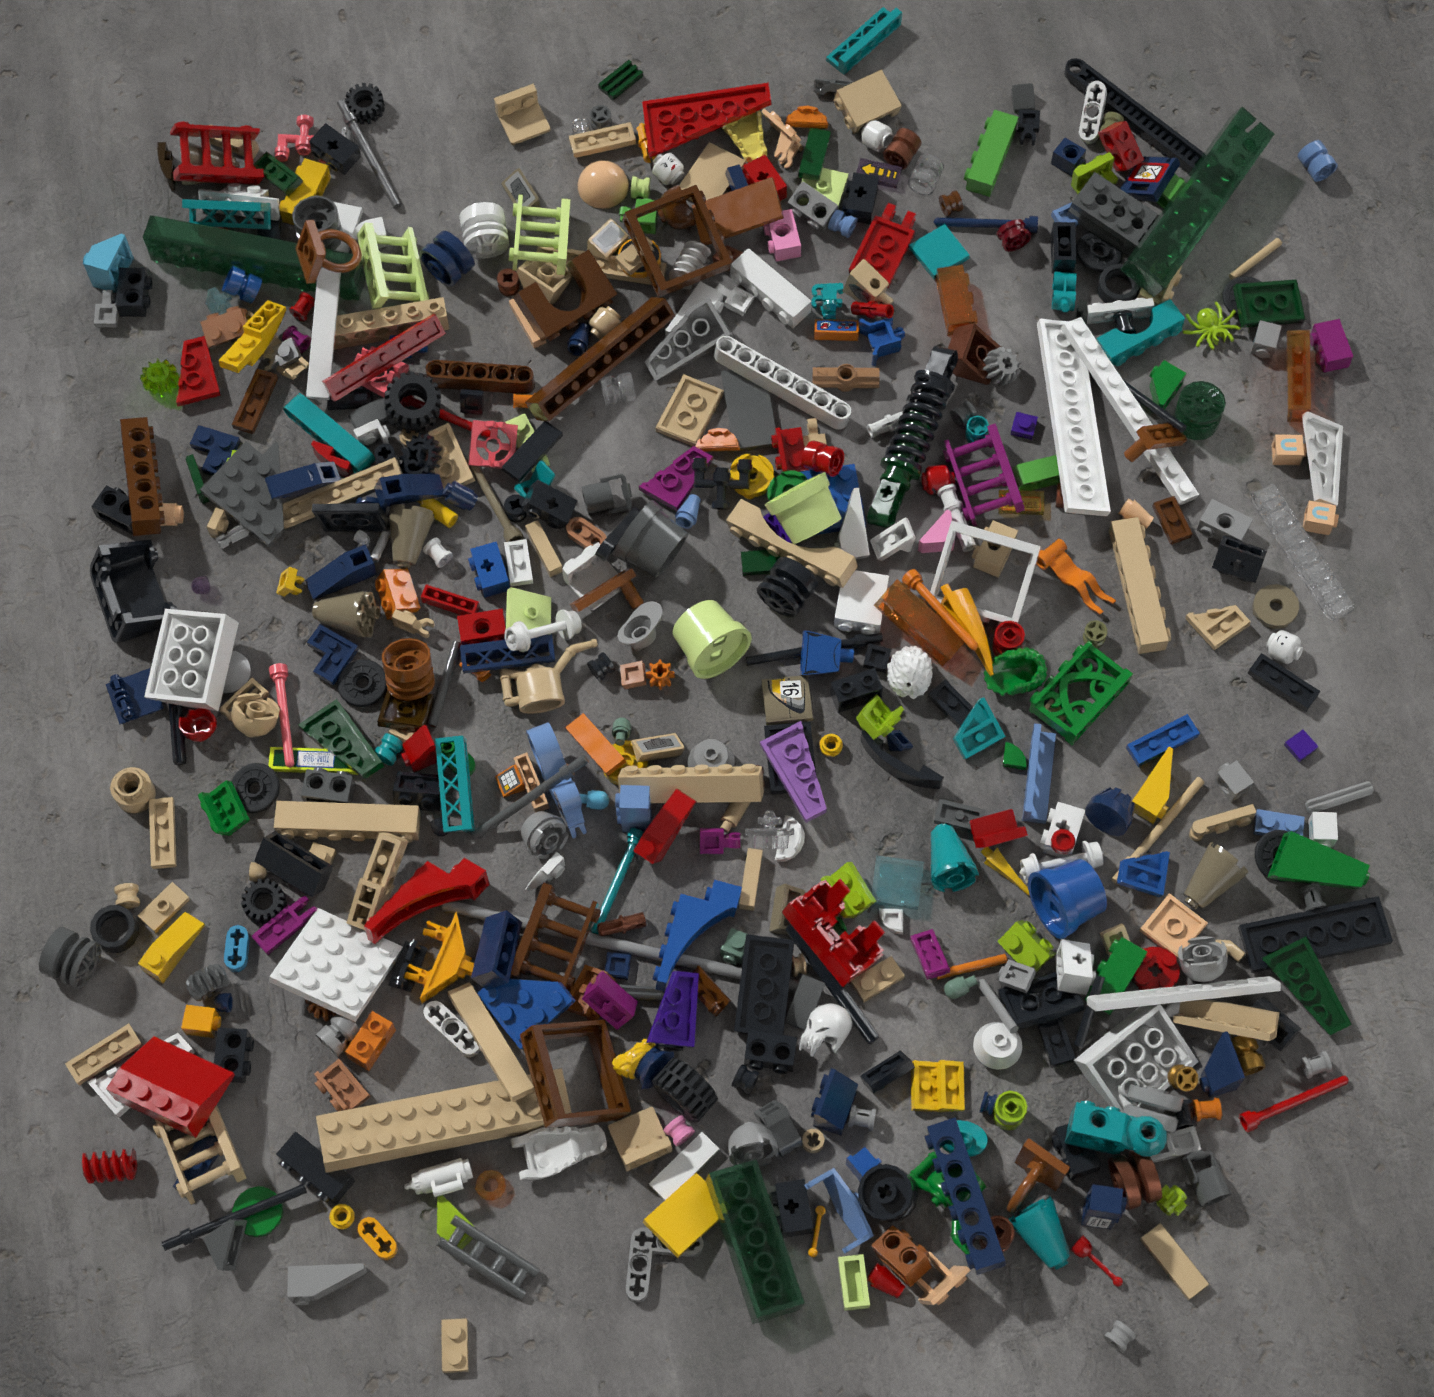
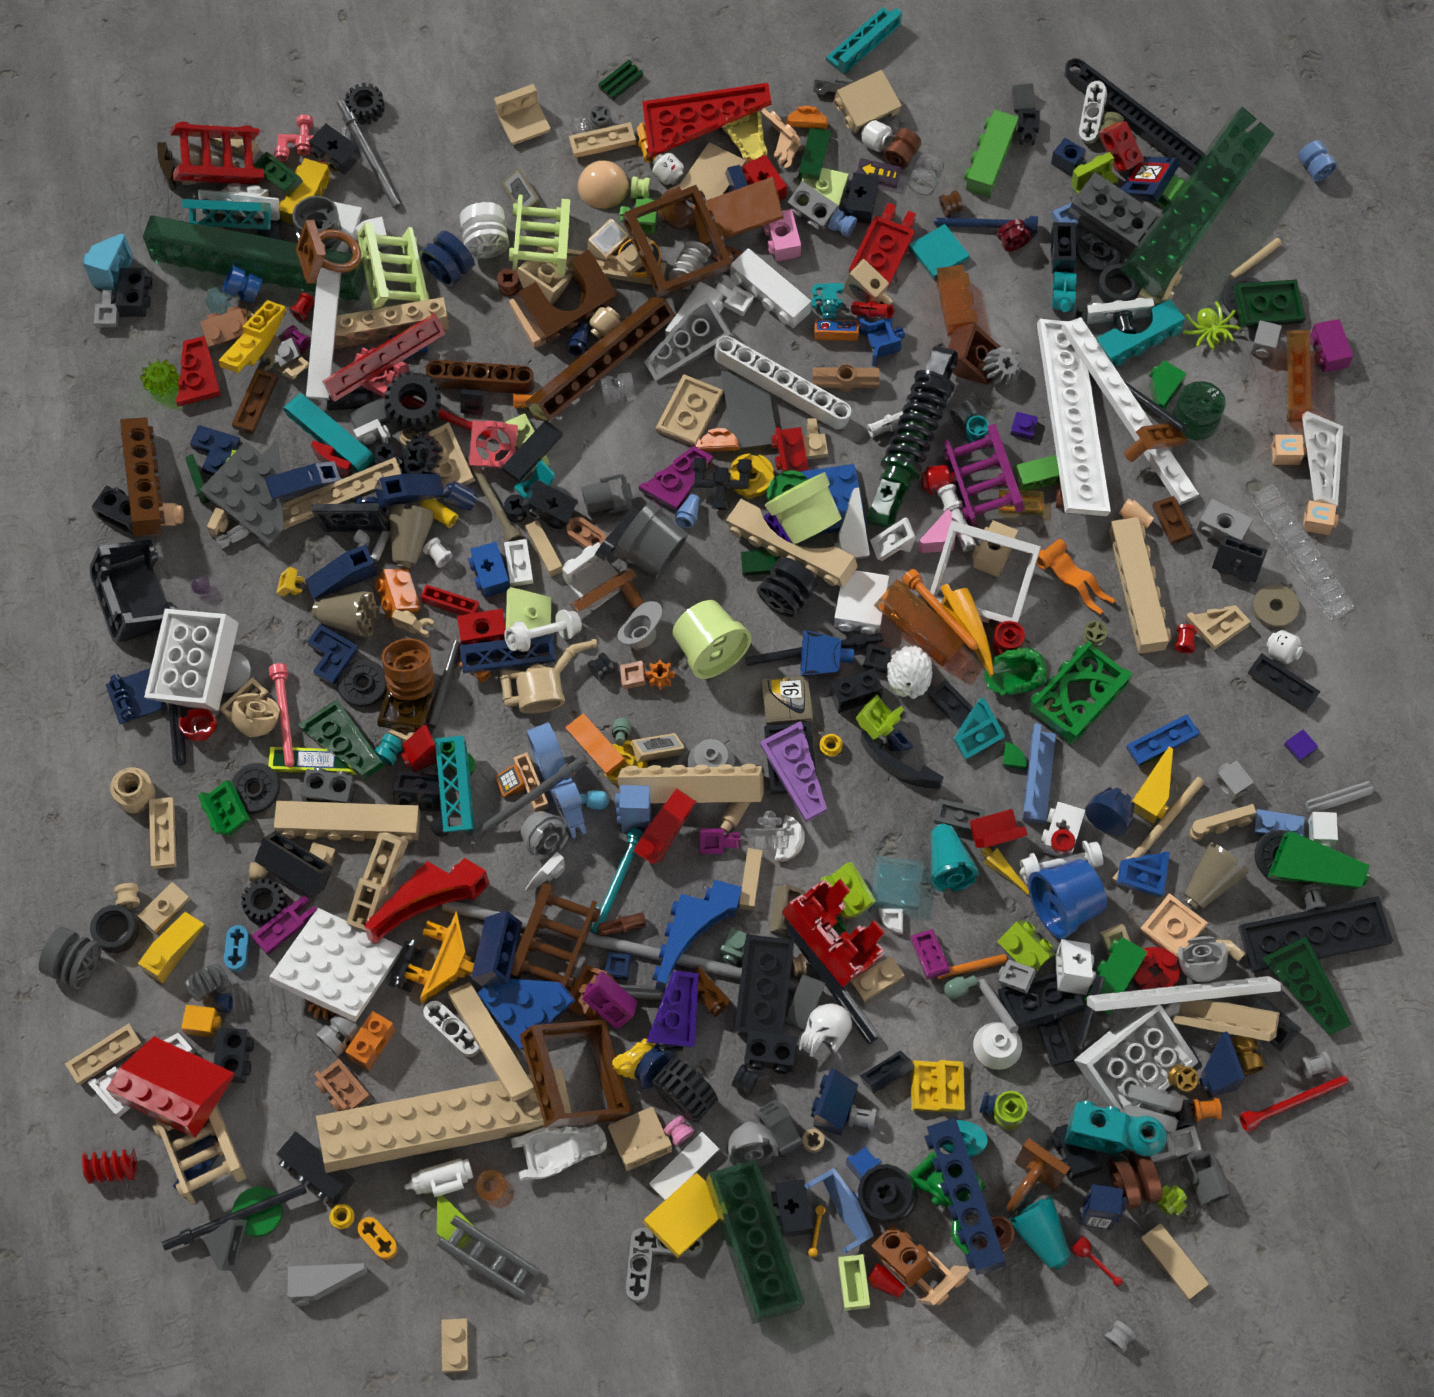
red wheel [802,440,845,477] -> none
none -> red bush [1174,624,1198,654]

